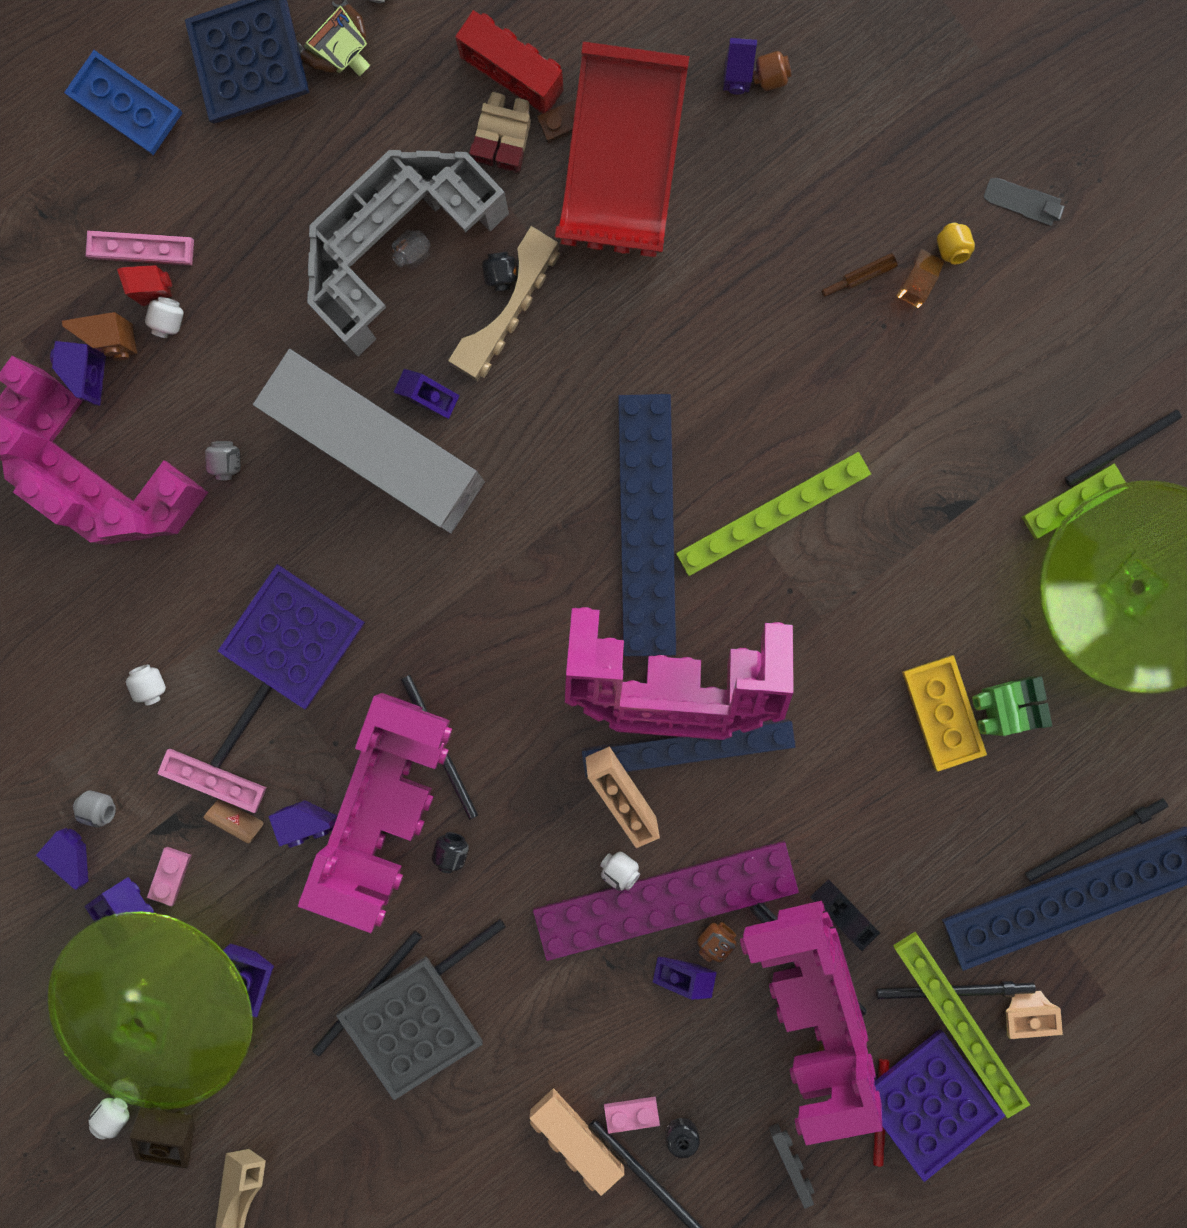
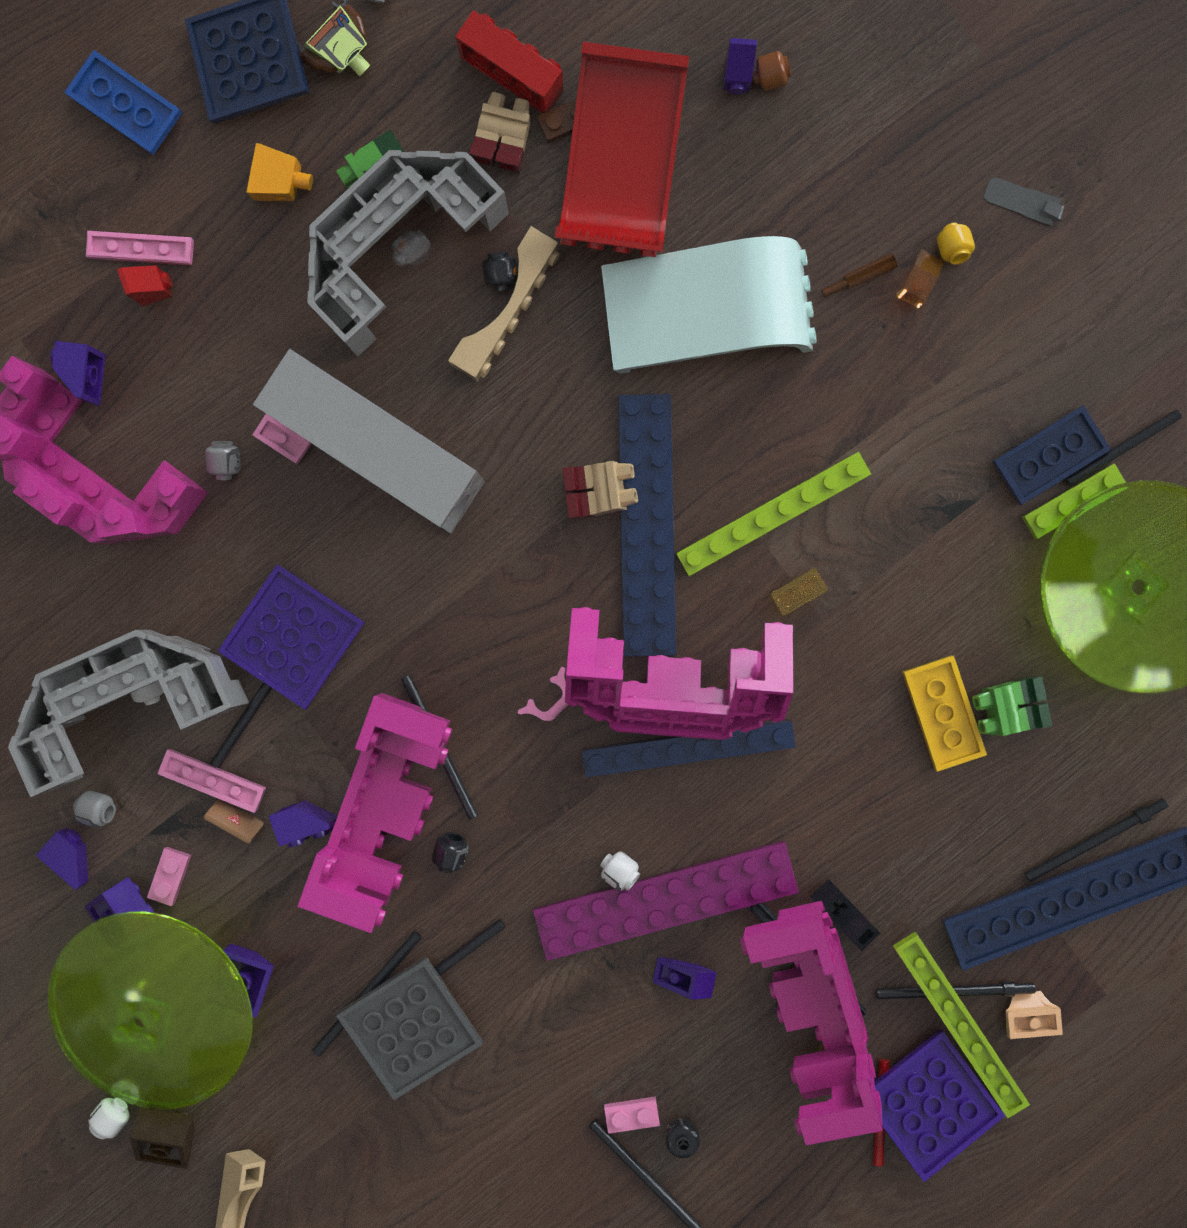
dark orange slope [62,312,137,361] -> none
white head [145,296,184,338] -> none
dark purple slope [394,369,460,419] -> none
light nougat brick [530,1088,625,1196] -> none
light nougat brick [586,746,660,848] -> none
dark orange head [697,922,736,963] -> none
dark grey plate [769,1123,815,1209] -> none
none -> light grey brick [8,629,249,797]
none -> light orange torso [247,143,313,201]
none -> bright pink plate [252,414,312,464]
none -> bright green hips [336,129,404,189]
none -> bright pink helmet [518,667,569,721]
none -> tan hips [562,461,638,520]
none -> light aqua panel [601,236,817,374]
none -> clear yellow plate [769,567,828,616]
none -> dark blue plate [992,405,1111,506]

